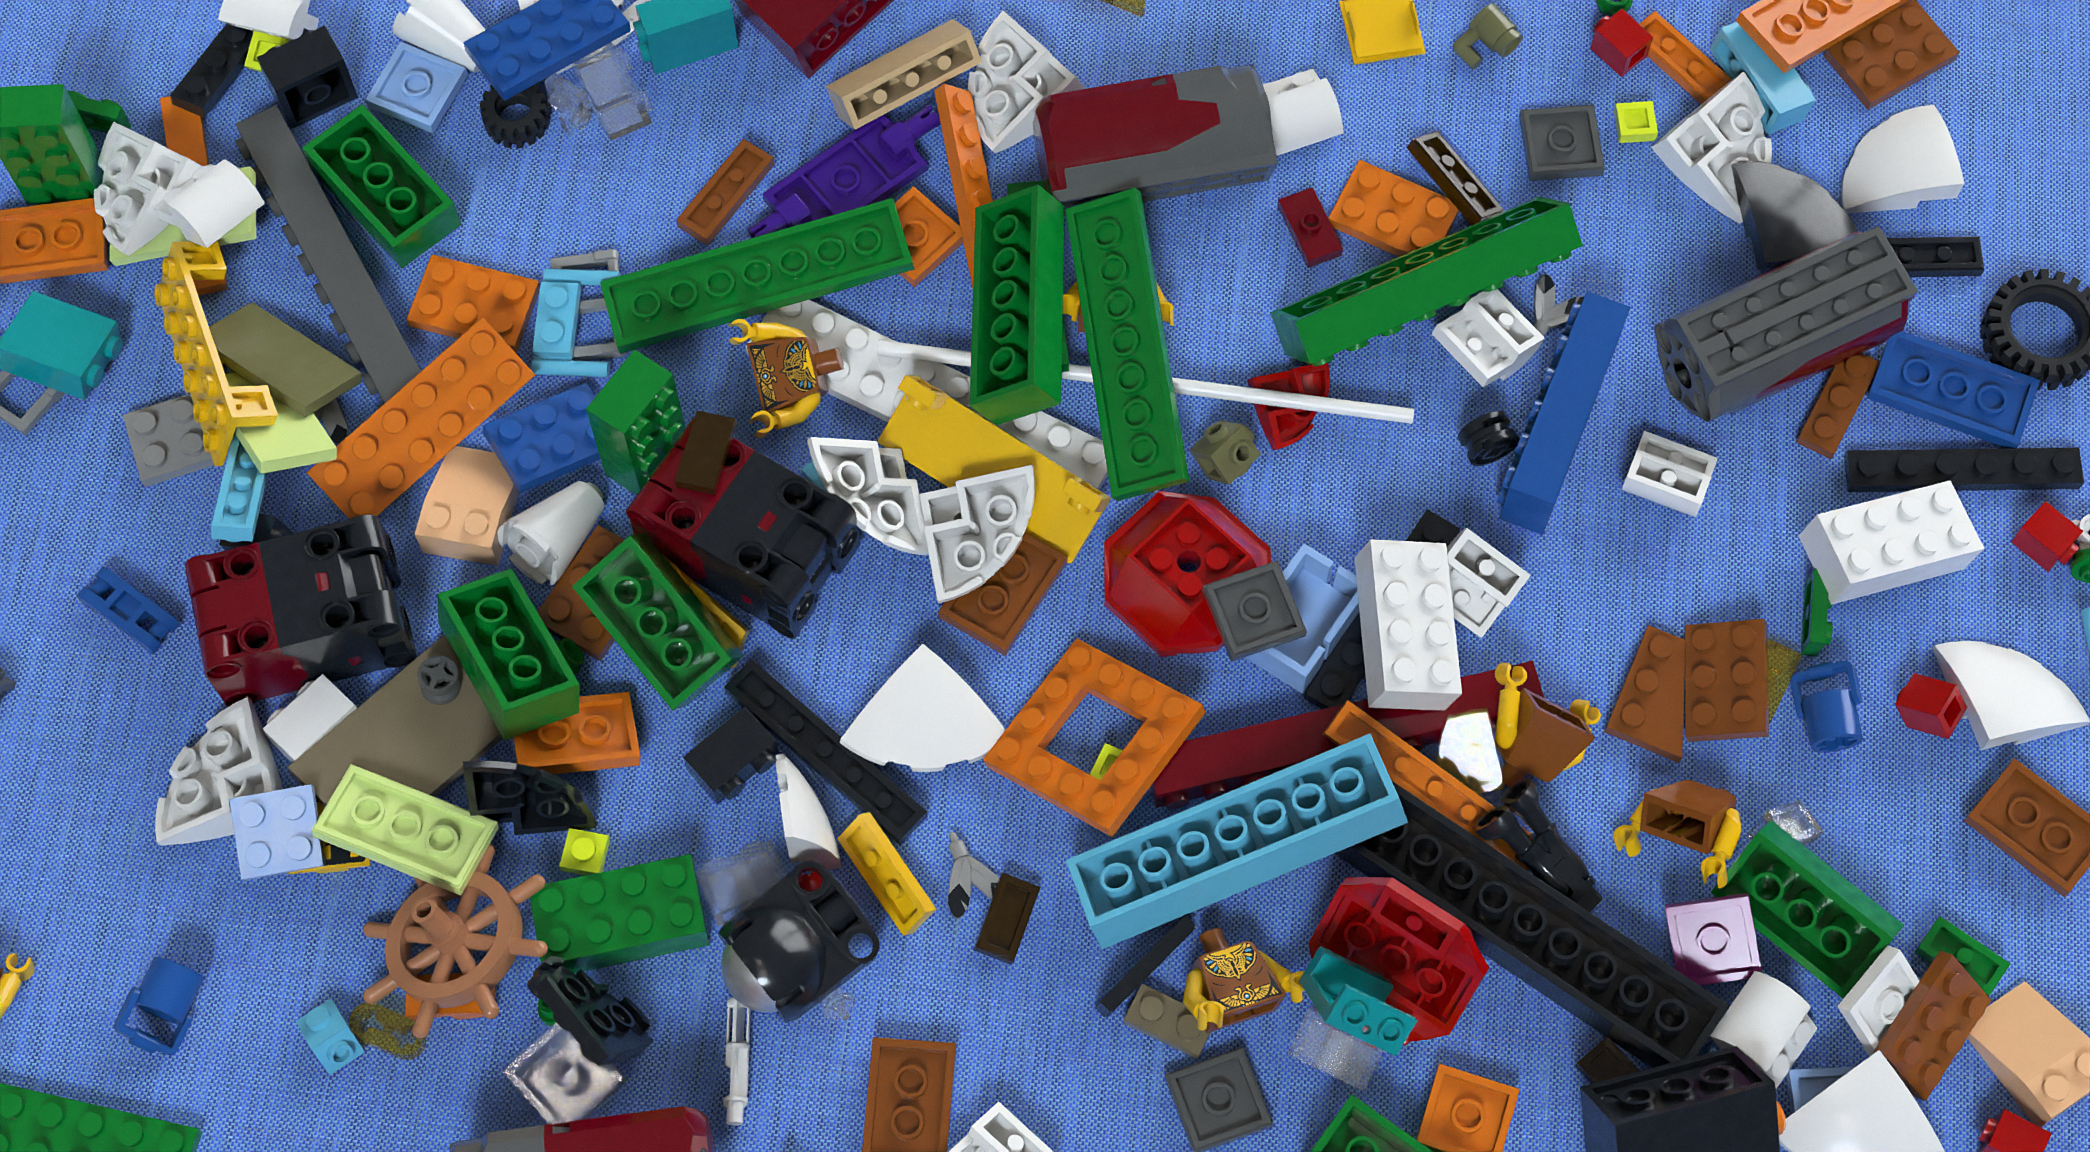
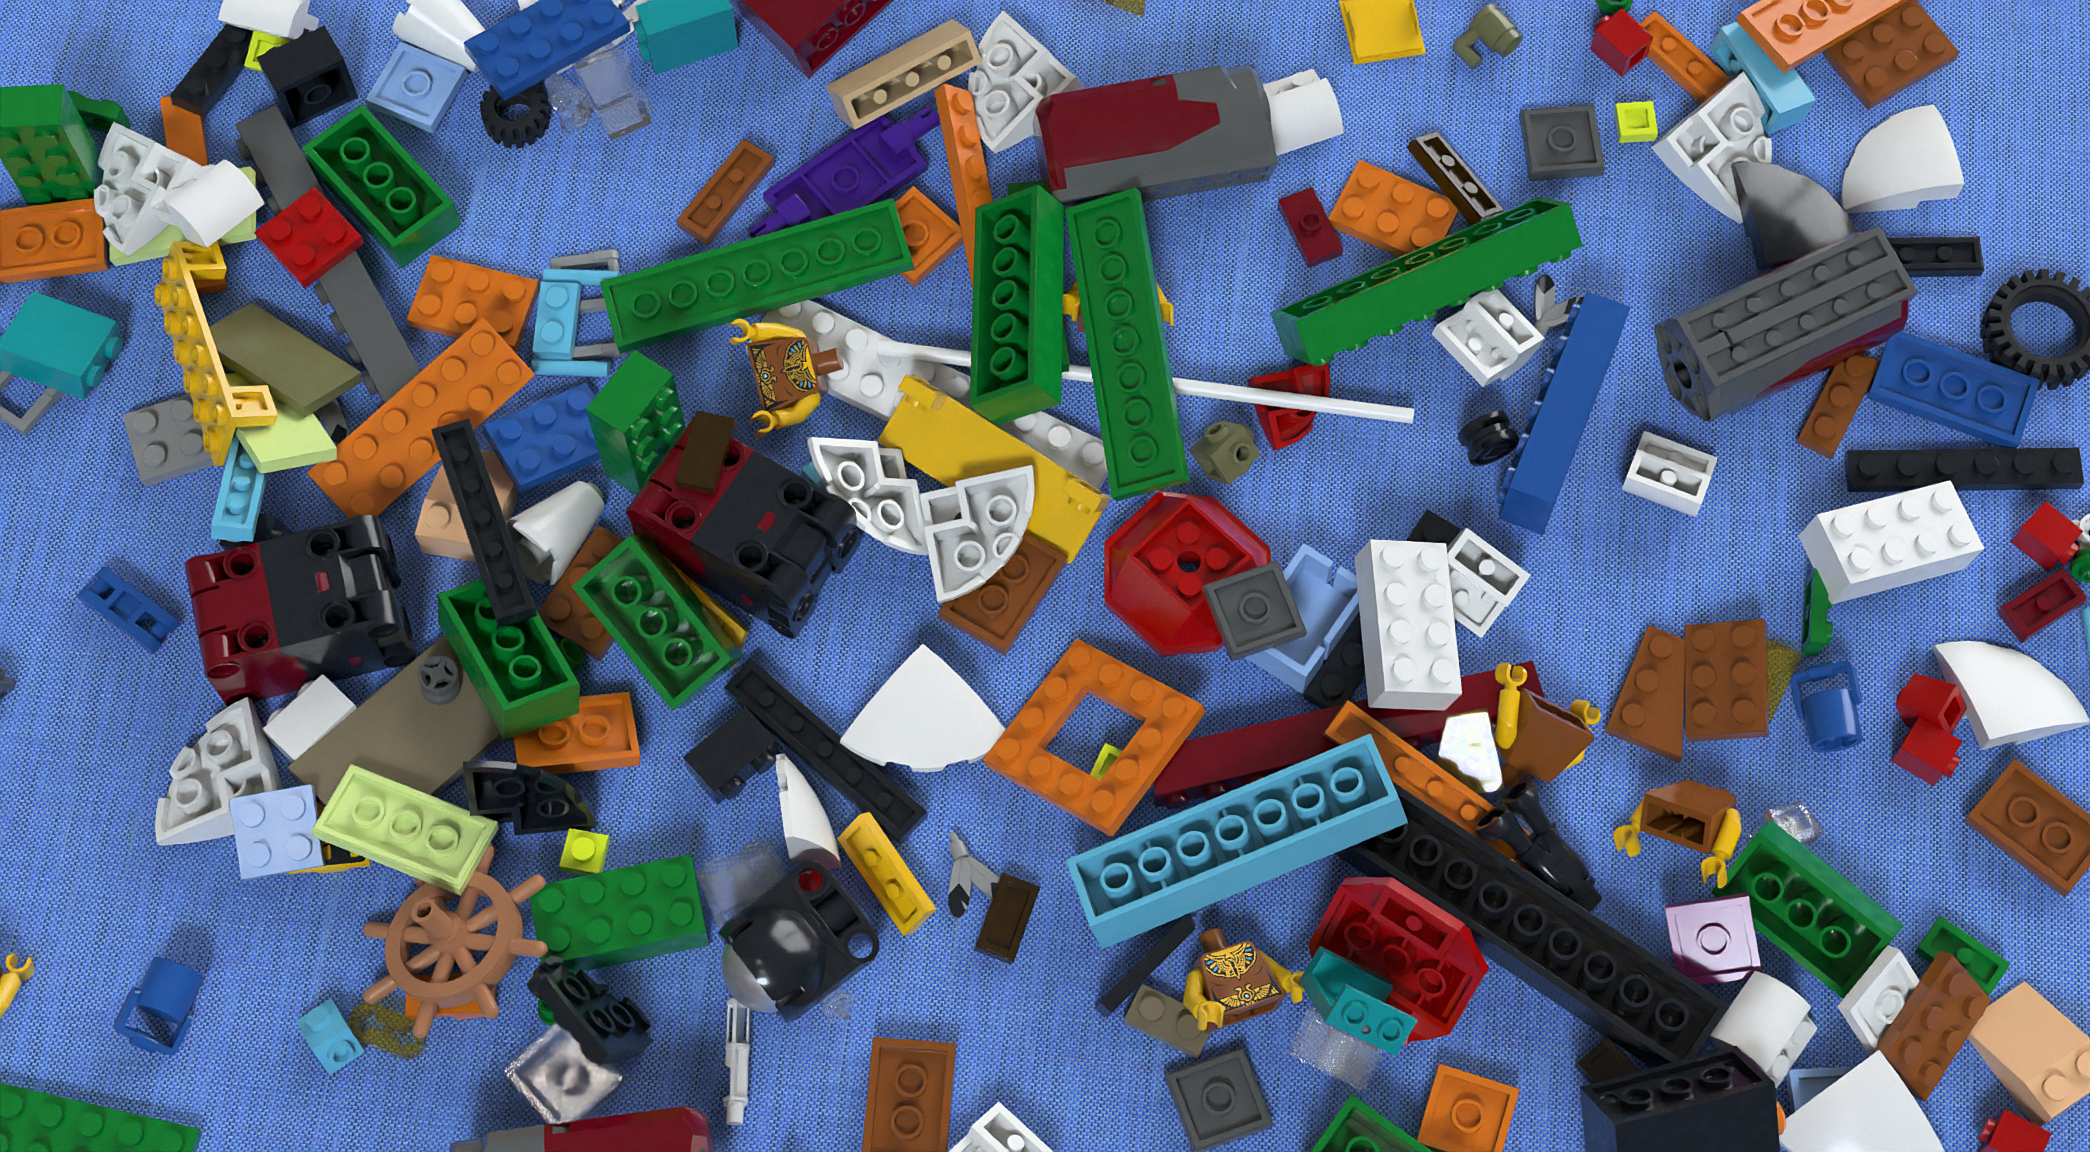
none -> red plate [254,187,364,289]
none -> black plate [431,419,537,628]
none -> red brick [1891,716,1962,786]
none -> dark red plate [1997,568,2088,643]

